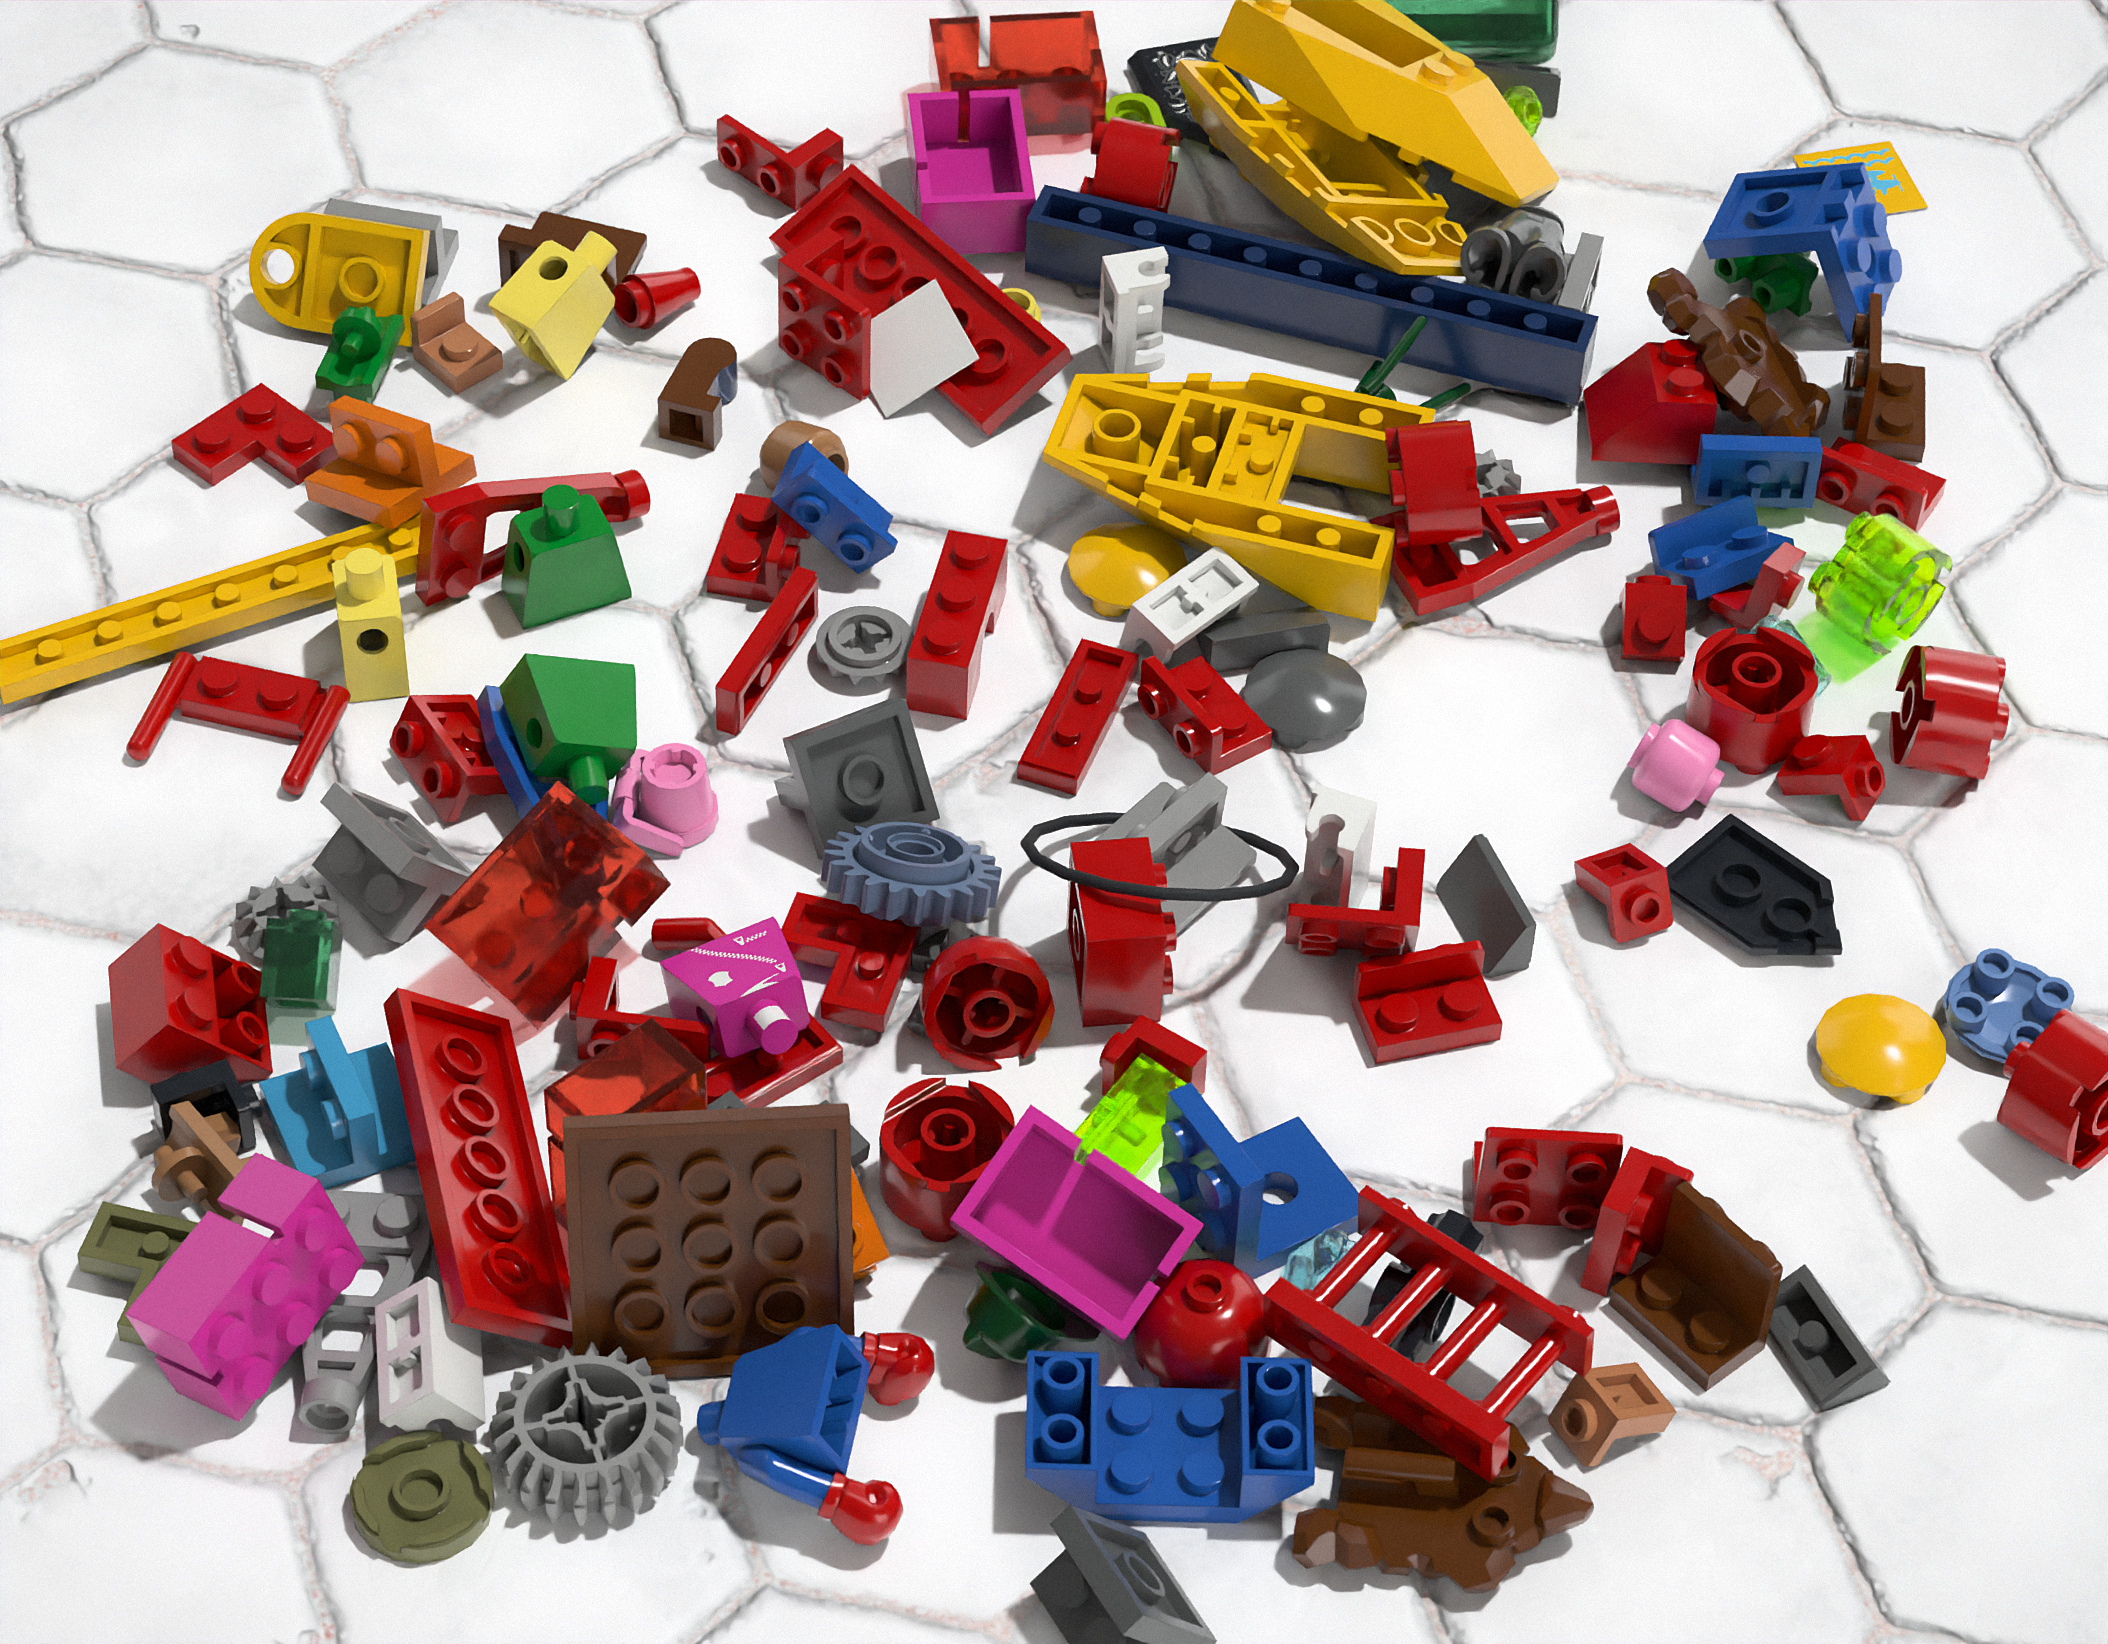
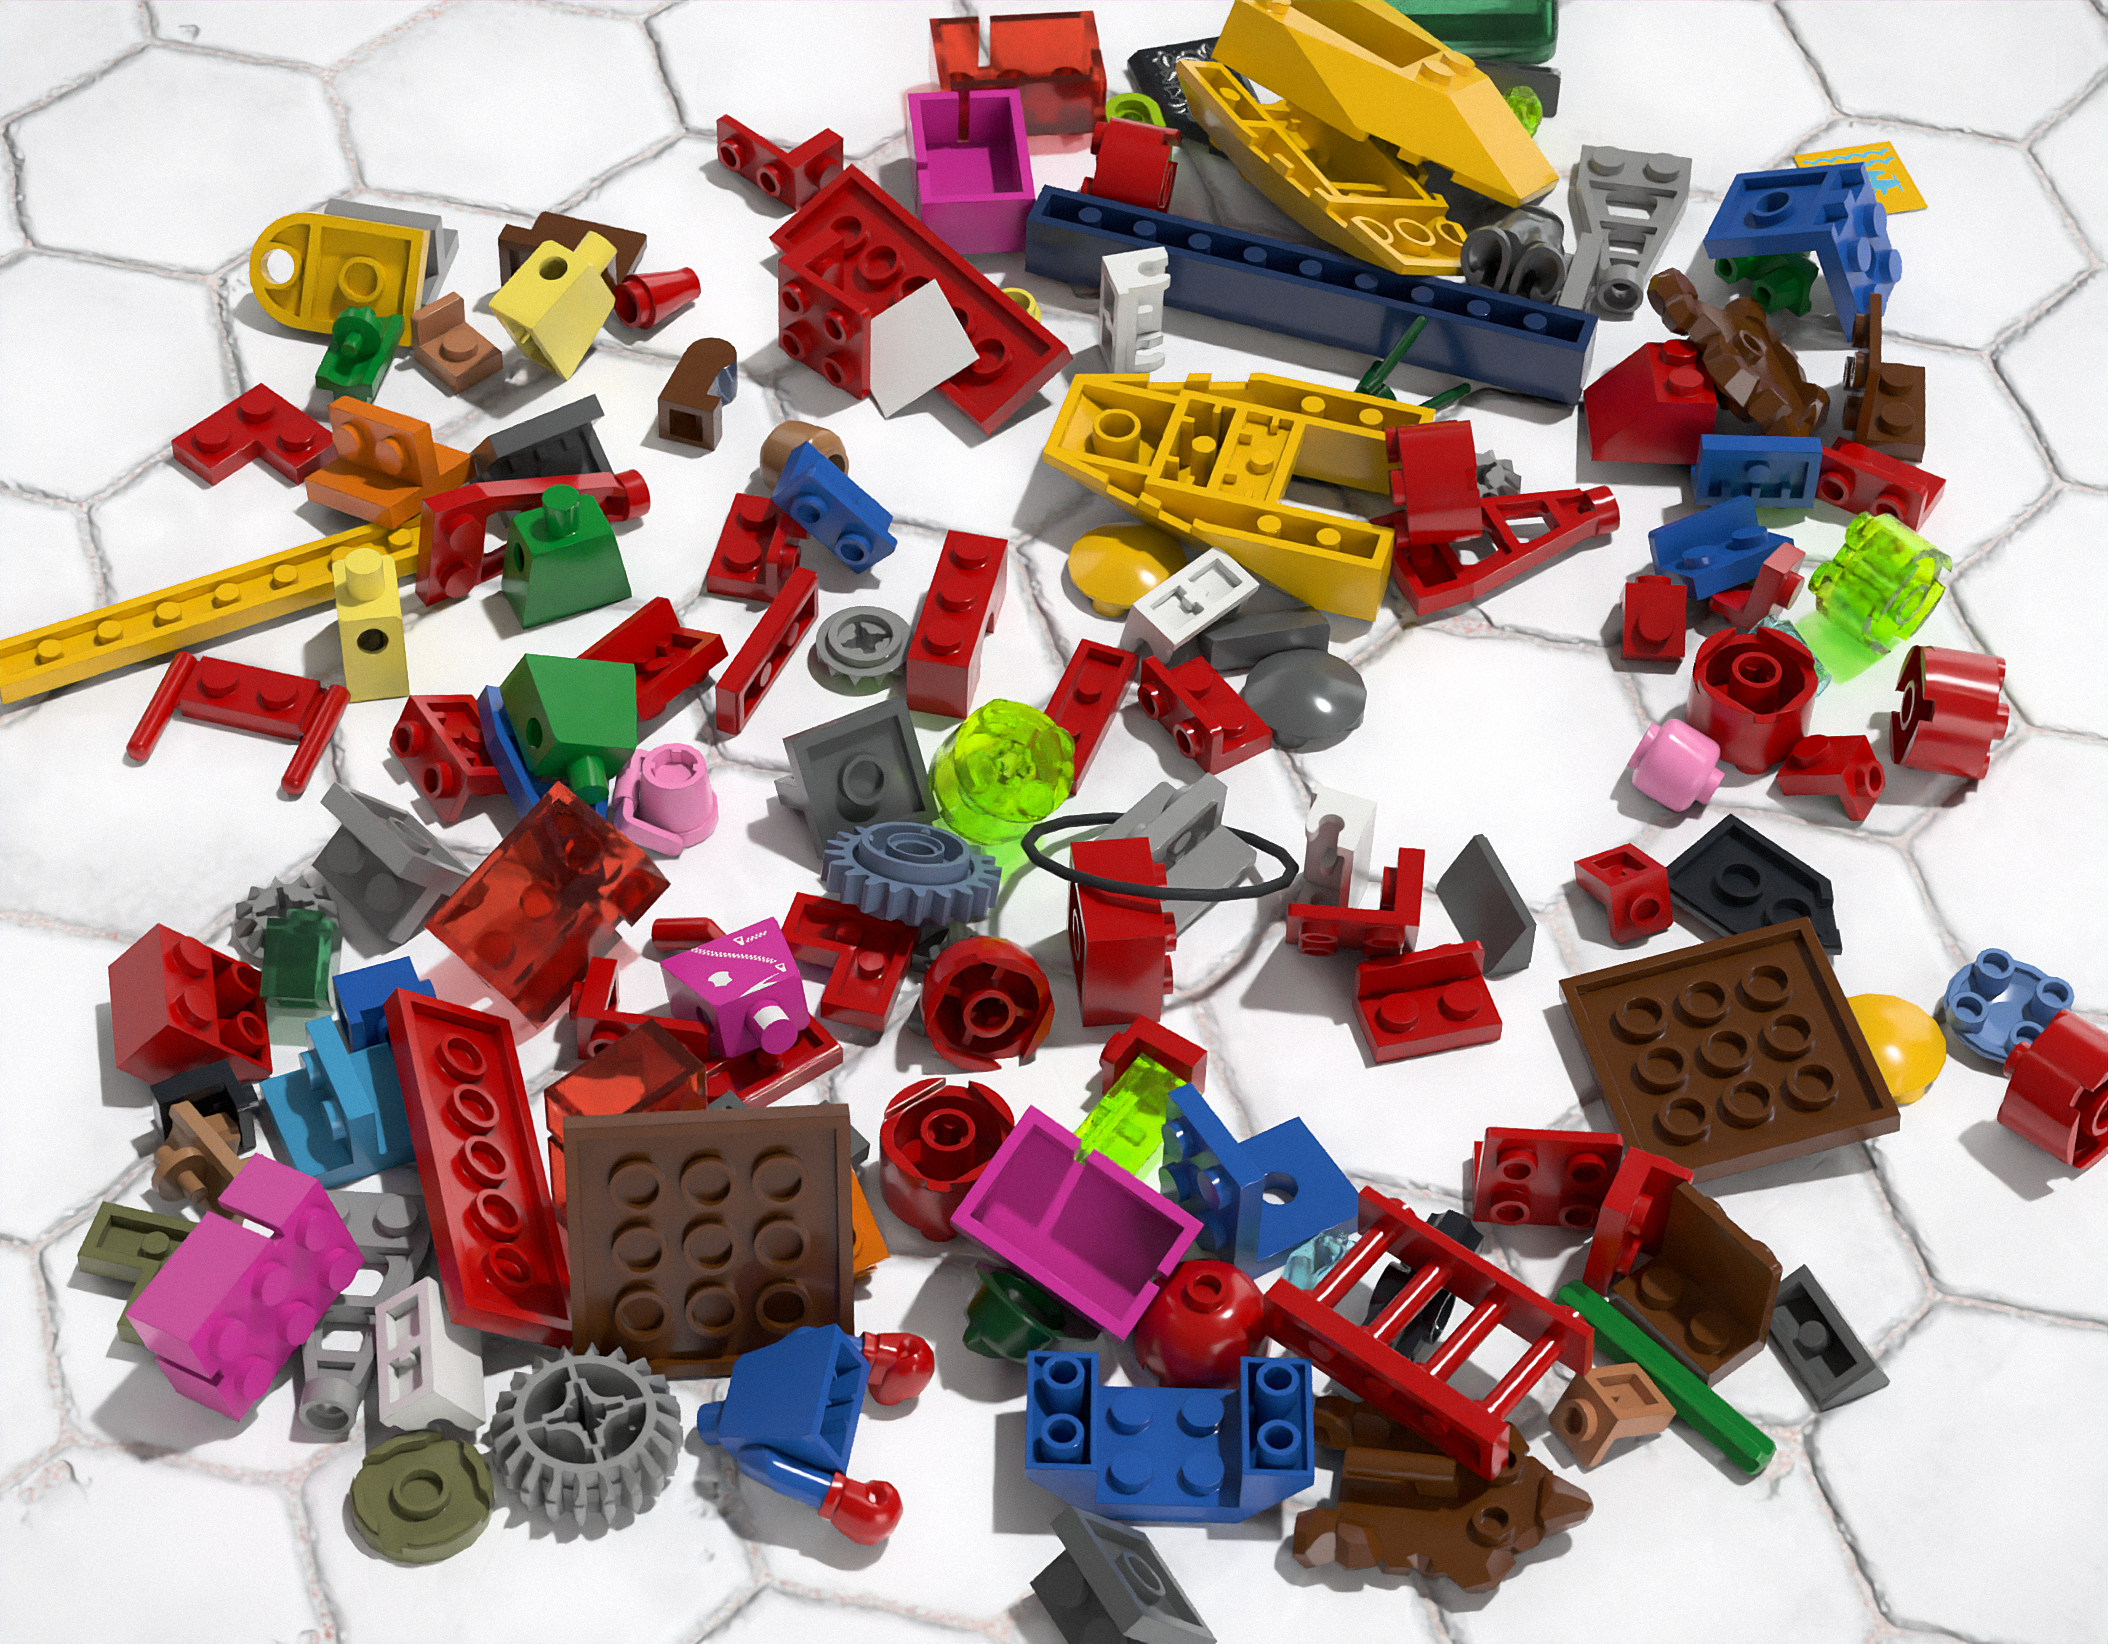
none -> blue brick [332,956,437,1053]
none -> dark grey bracket [469,394,614,528]
none -> red bracket [577,596,729,722]
none -> clear neon green brick [928,698,1075,846]
none -> green axle [1553,1279,1777,1475]
none -> reddish brown plate [1558,916,1901,1185]
none -> light grey plate [1575,145,1693,314]

